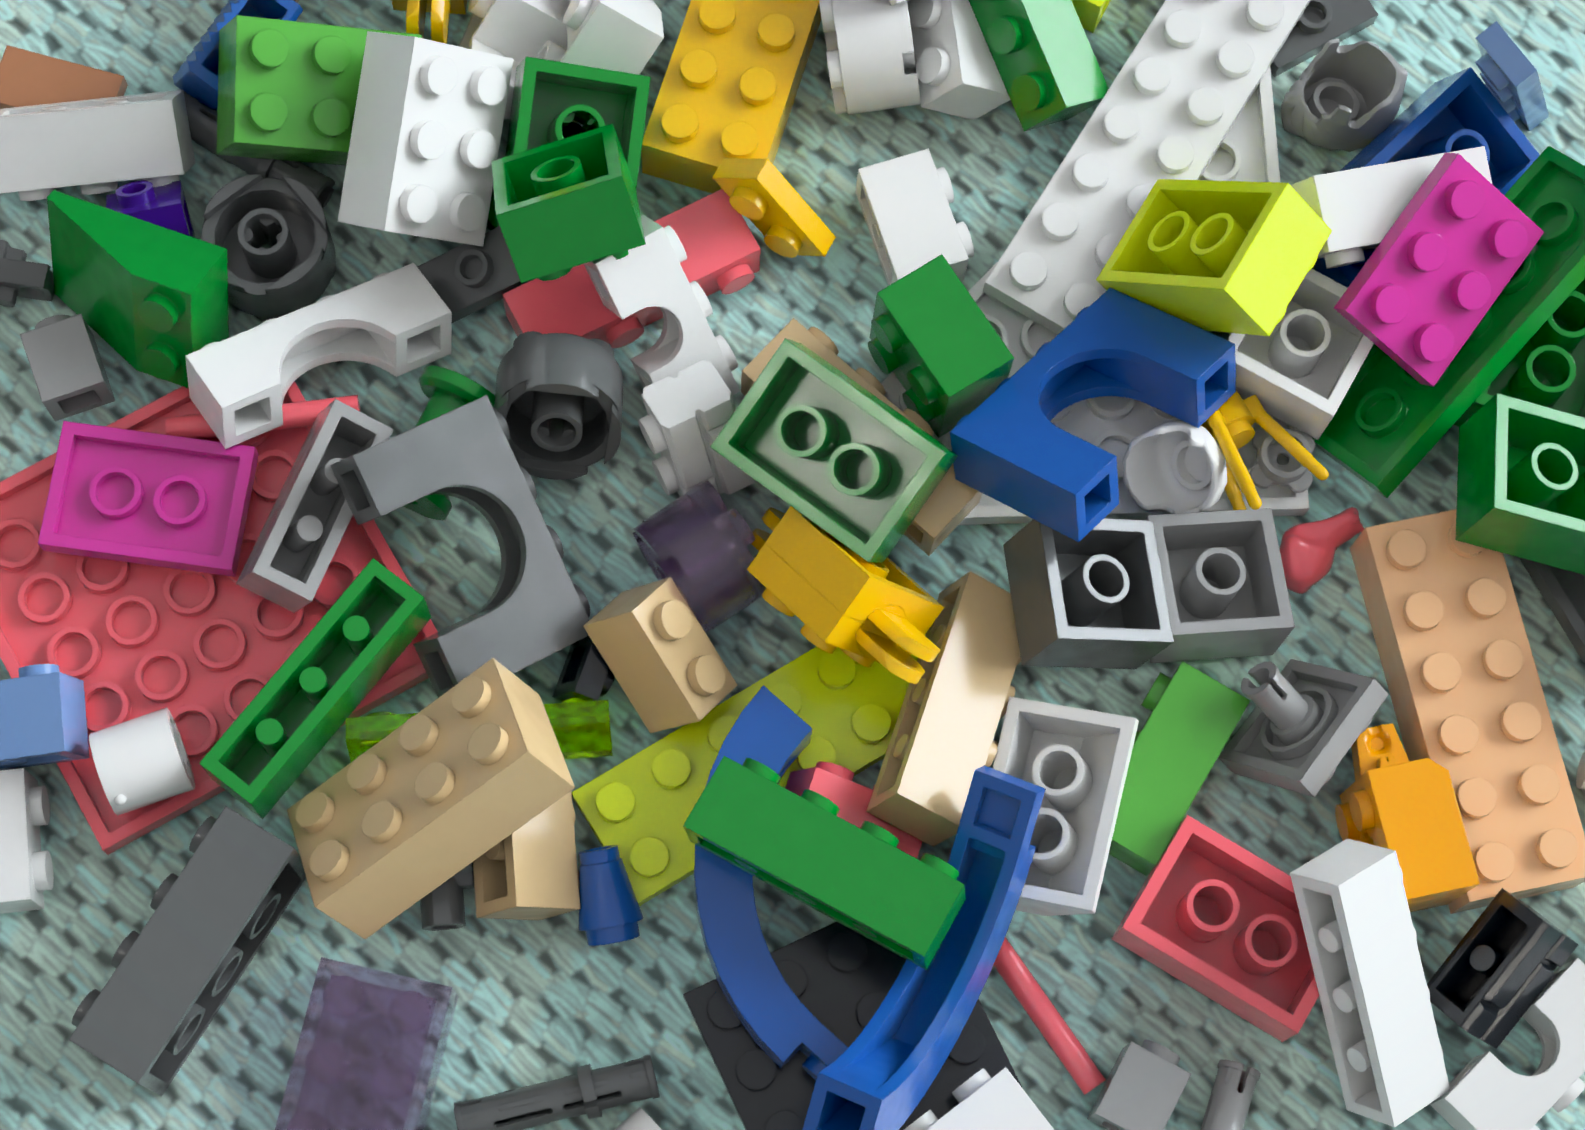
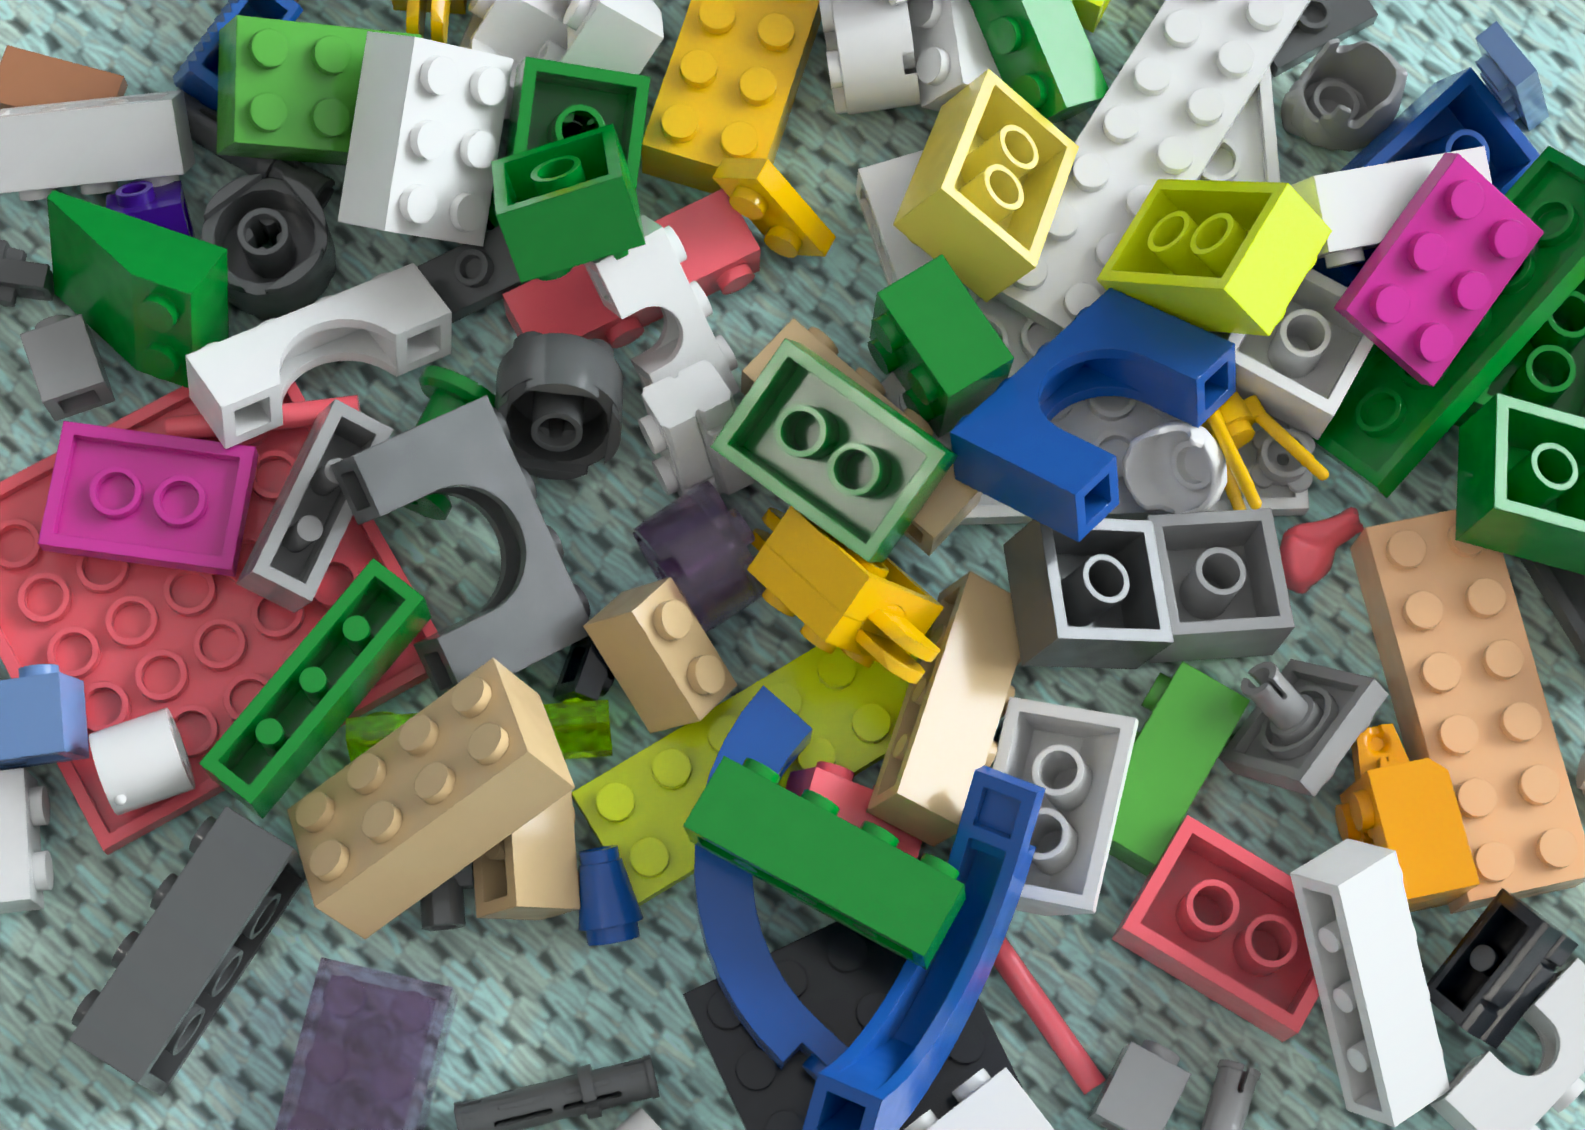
none -> light yellow brick [893,69,1079,303]

